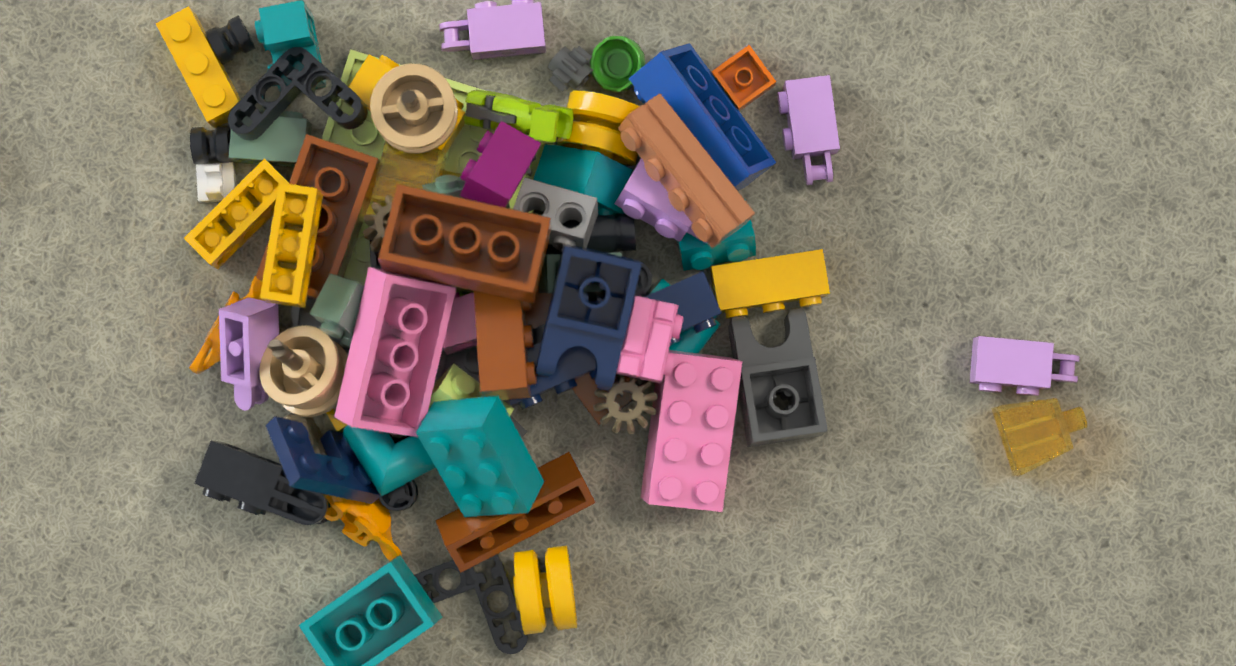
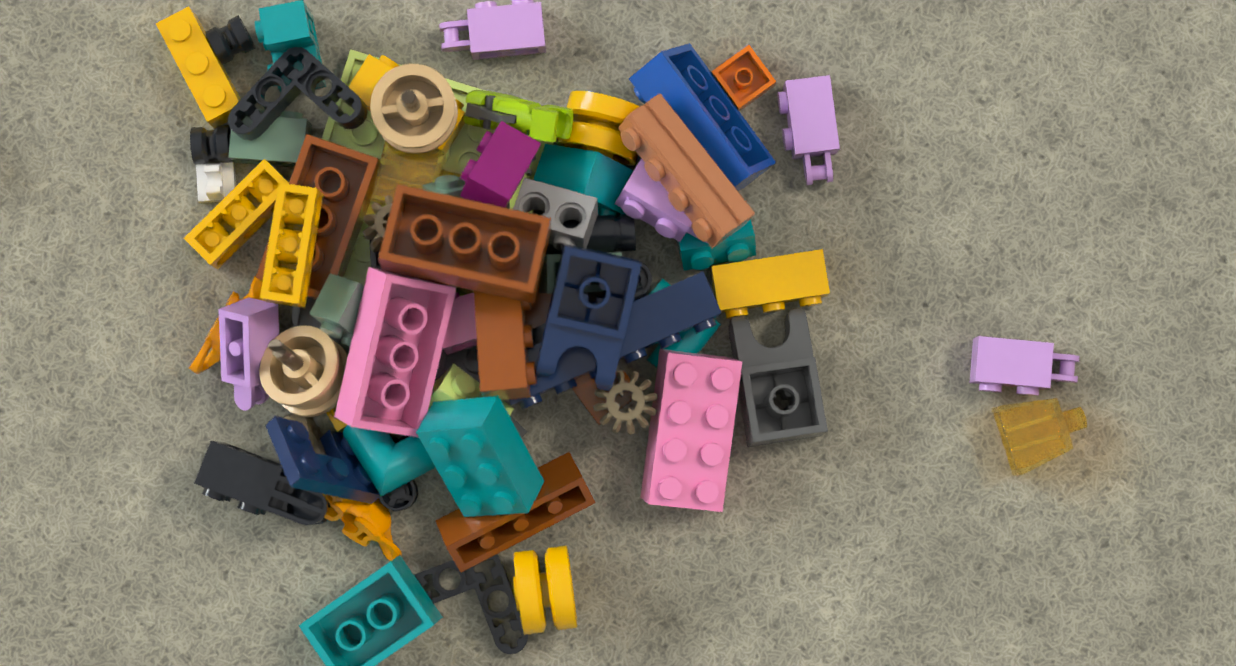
dark grey gear [548,46,594,92] -> none
bright green hair [590,36,646,92] -> none
bright pink brick [616,296,684,383] -> none

